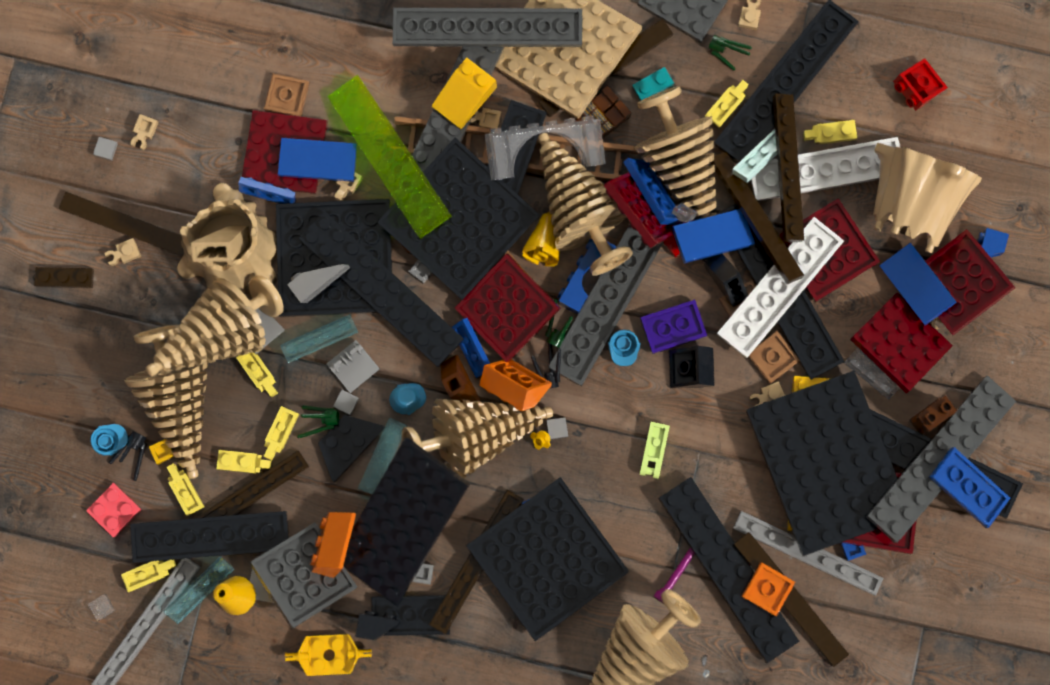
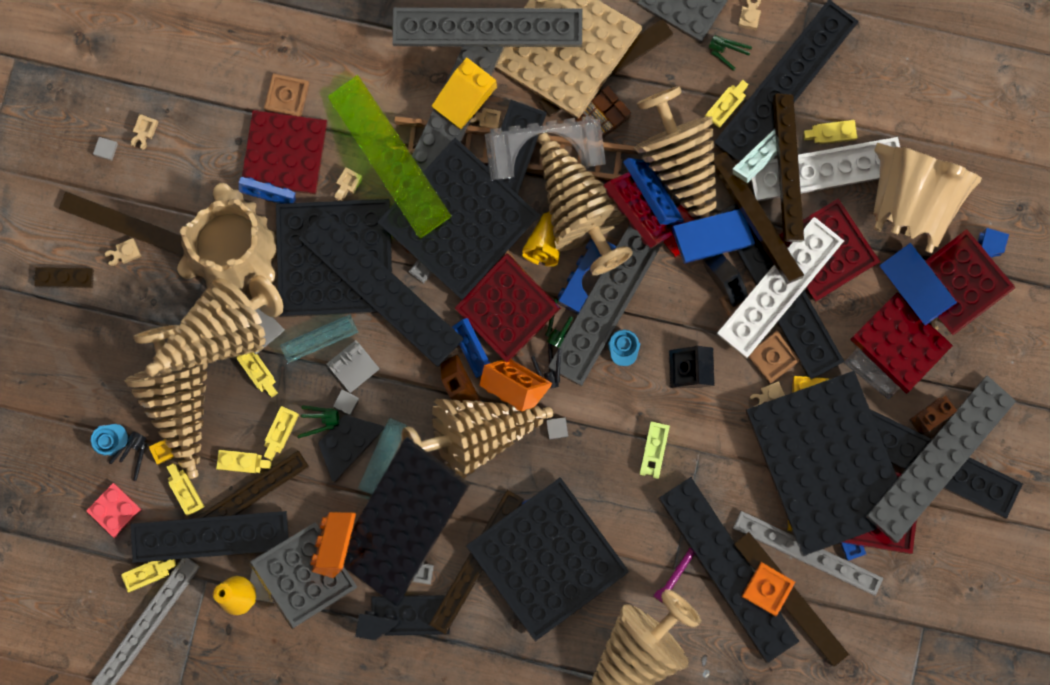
clear plate [88,594,116,621] -> none
clear light blue plate [164,556,235,624] -> none
tan slope [191,225,250,262] -> none
blue tile [278,138,357,182] -> none
yellow plate [285,634,372,676] -> none
light grey slope [288,264,350,303] -> none
dark azure hat [389,383,426,415] -> none
yellow plate [530,430,550,450] -> none
teal plate [632,67,674,101] -> none
dark purple plate [640,300,707,354] -> none
clear plate [672,203,697,222] -> none
red plate [893,58,948,111] -> none
blue tile [929,447,1010,528] -> none

